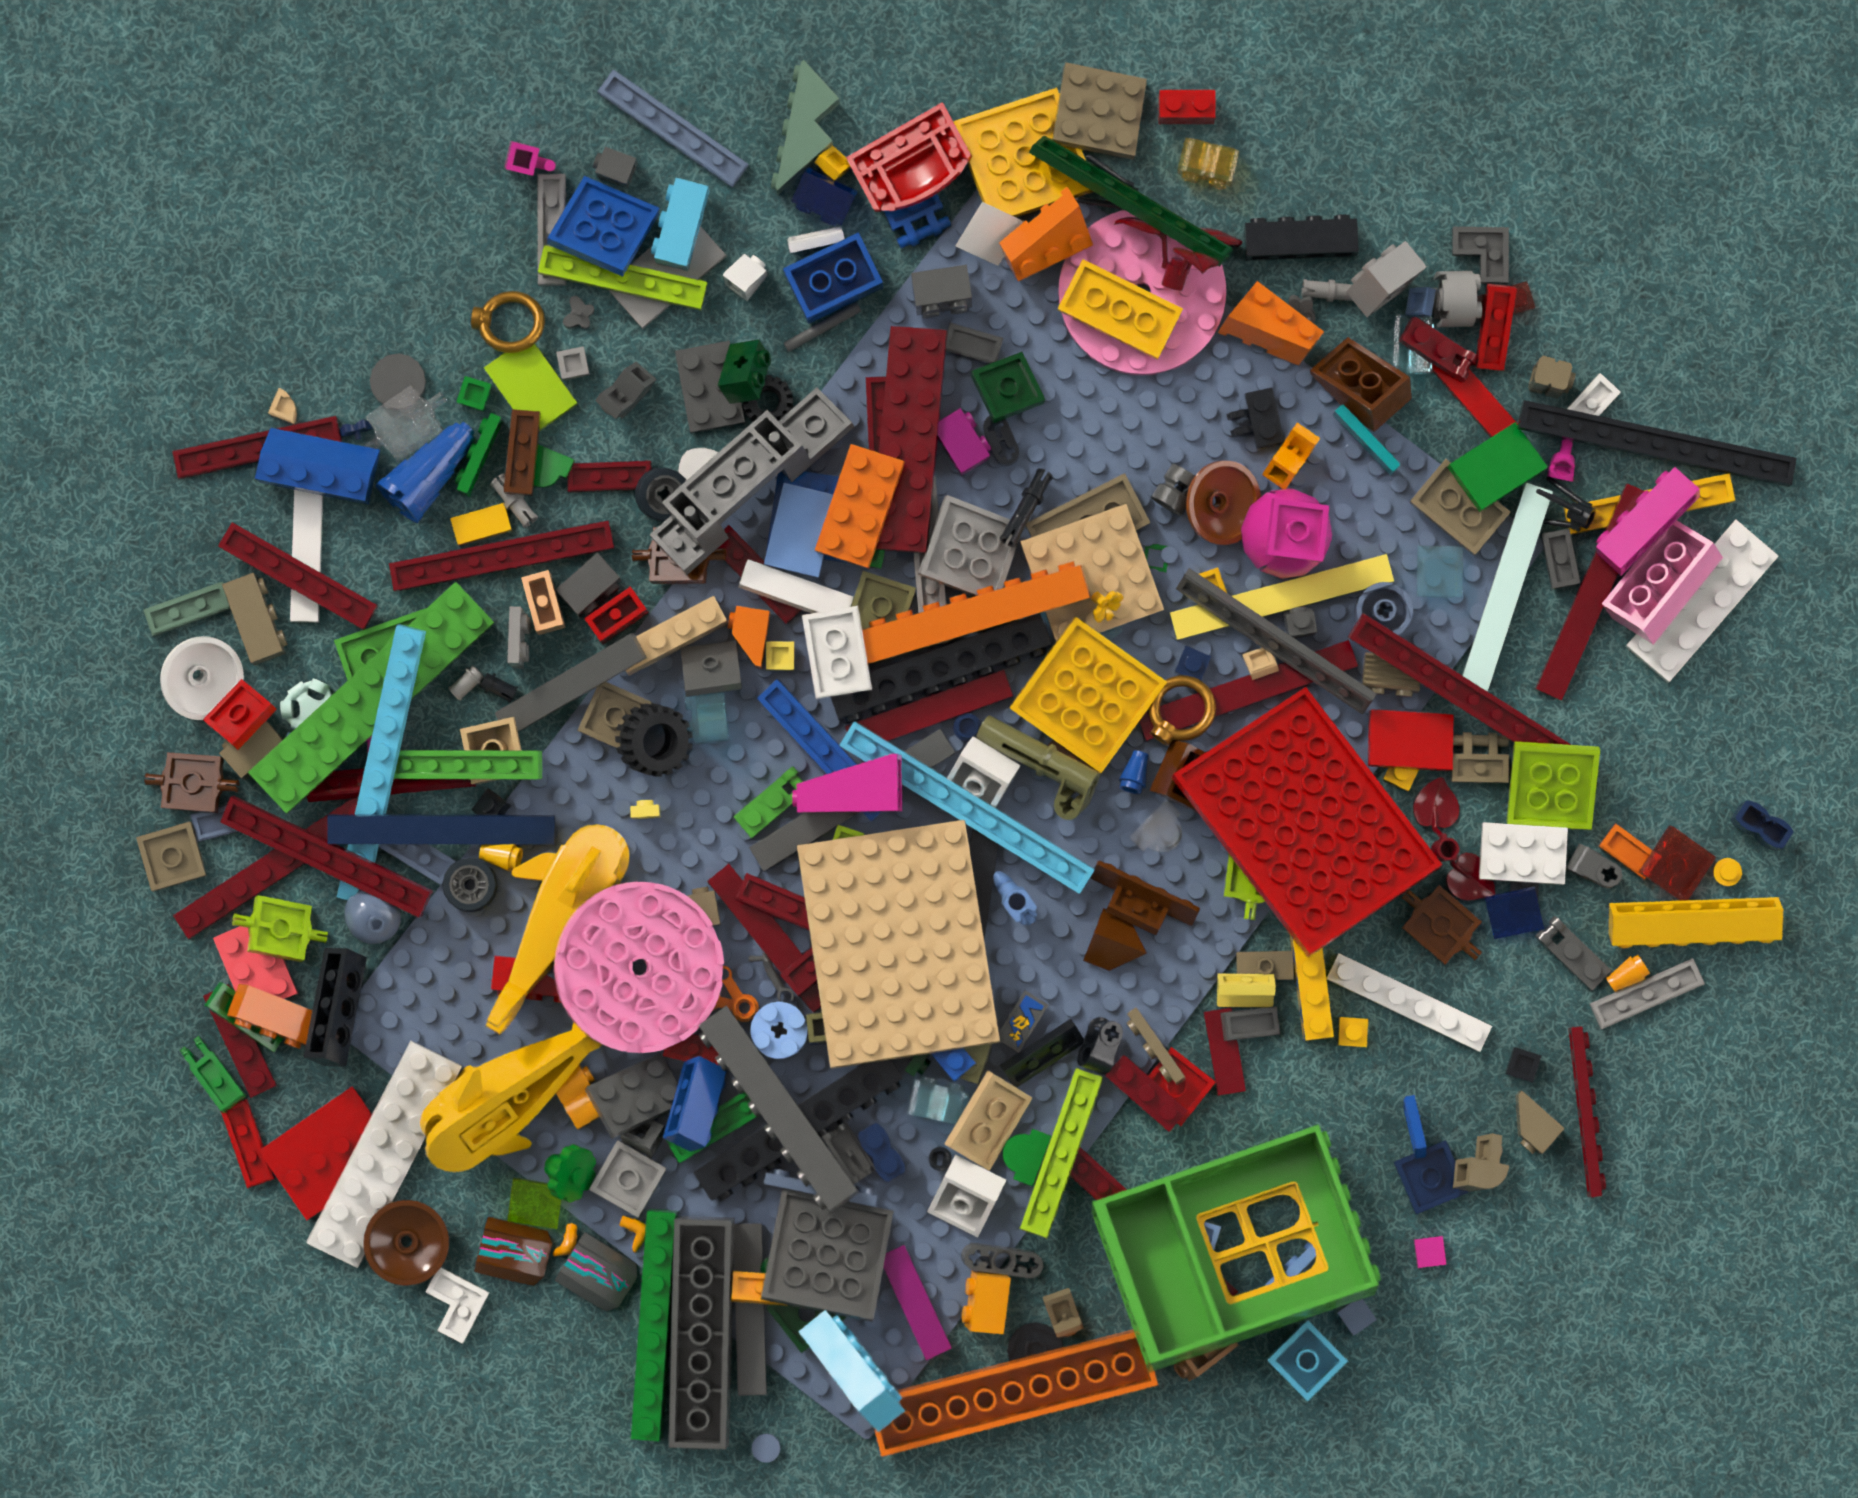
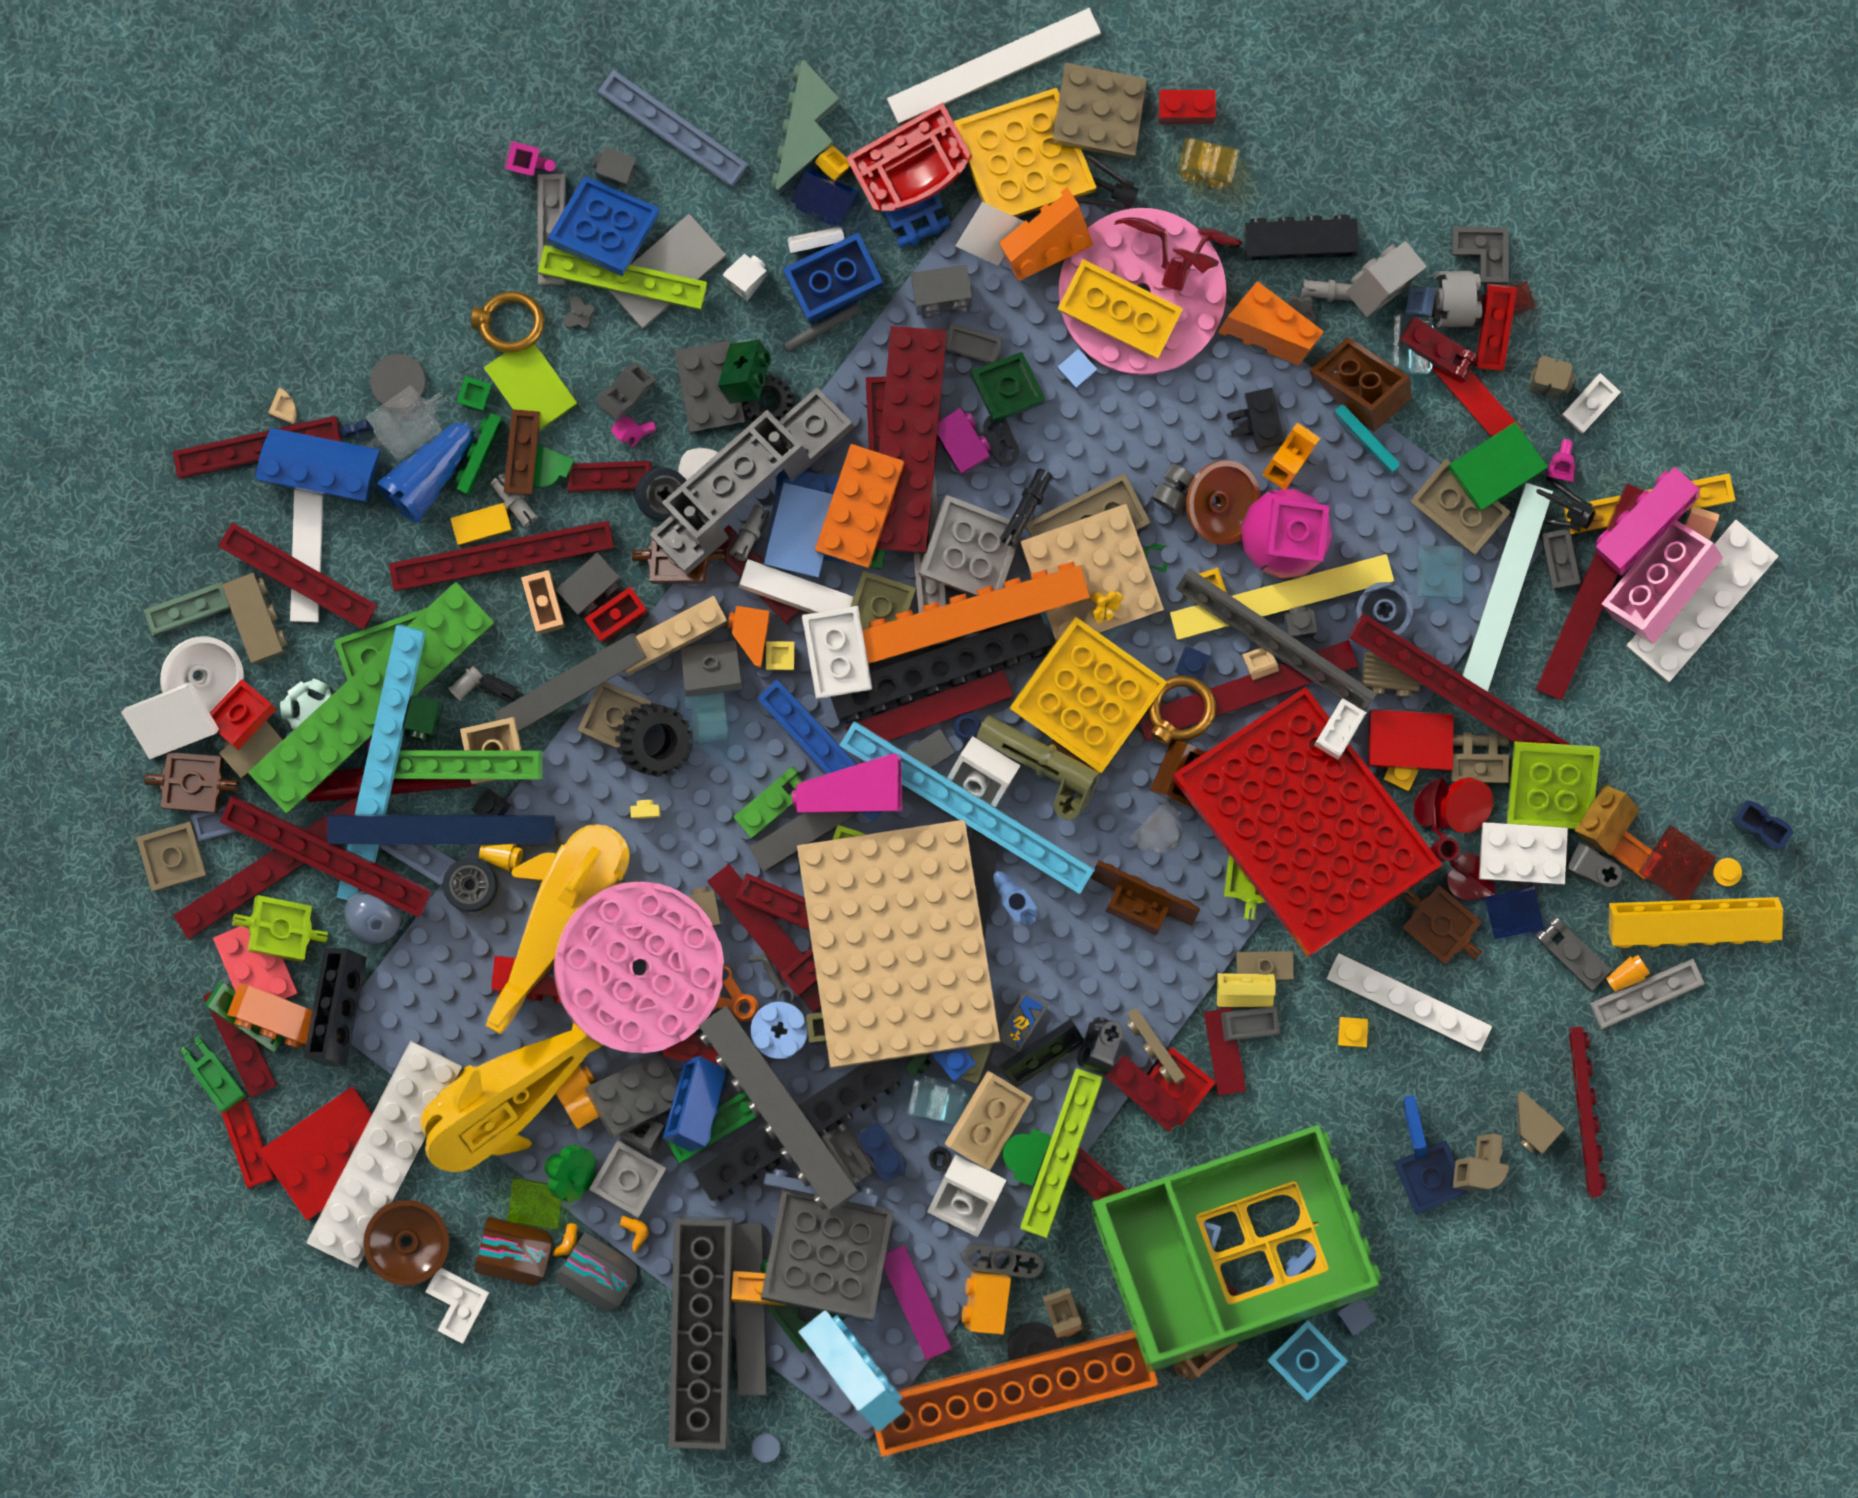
light grey plate [508,606,530,669] -> none
light grey plate [556,346,590,381] -> none
green brick [631,1209,679,1441] -> none
medium azure brick [651,178,710,271] -> none
dark green tile [1029,136,1233,267] -> none
reddish brown slope [1083,908,1147,971] -> none
blue cone [1119,750,1149,794] -> none
yellow brick [1290,935,1334,1041] -> none
dark pink tile [1414,1236,1446,1268] -> none
black plate [1505,1047,1541,1083] -> none
black plate [1517,400,1797,487] -> none
none -> white tile [121,682,219,759]
none -> dark green brick [404,695,444,742]
none -> dark pink piece [612,417,656,448]
none -> light grey pin [730,504,770,561]
none -> white tile [887,8,1101,125]
none -> light blue tile [1057,349,1097,389]
none -> white plate [1314,698,1366,760]
none -> red tile [1441,777,1493,833]
none -> pearl gold brick [1575,785,1640,856]
none -> light nougat tile [1684,506,1719,540]

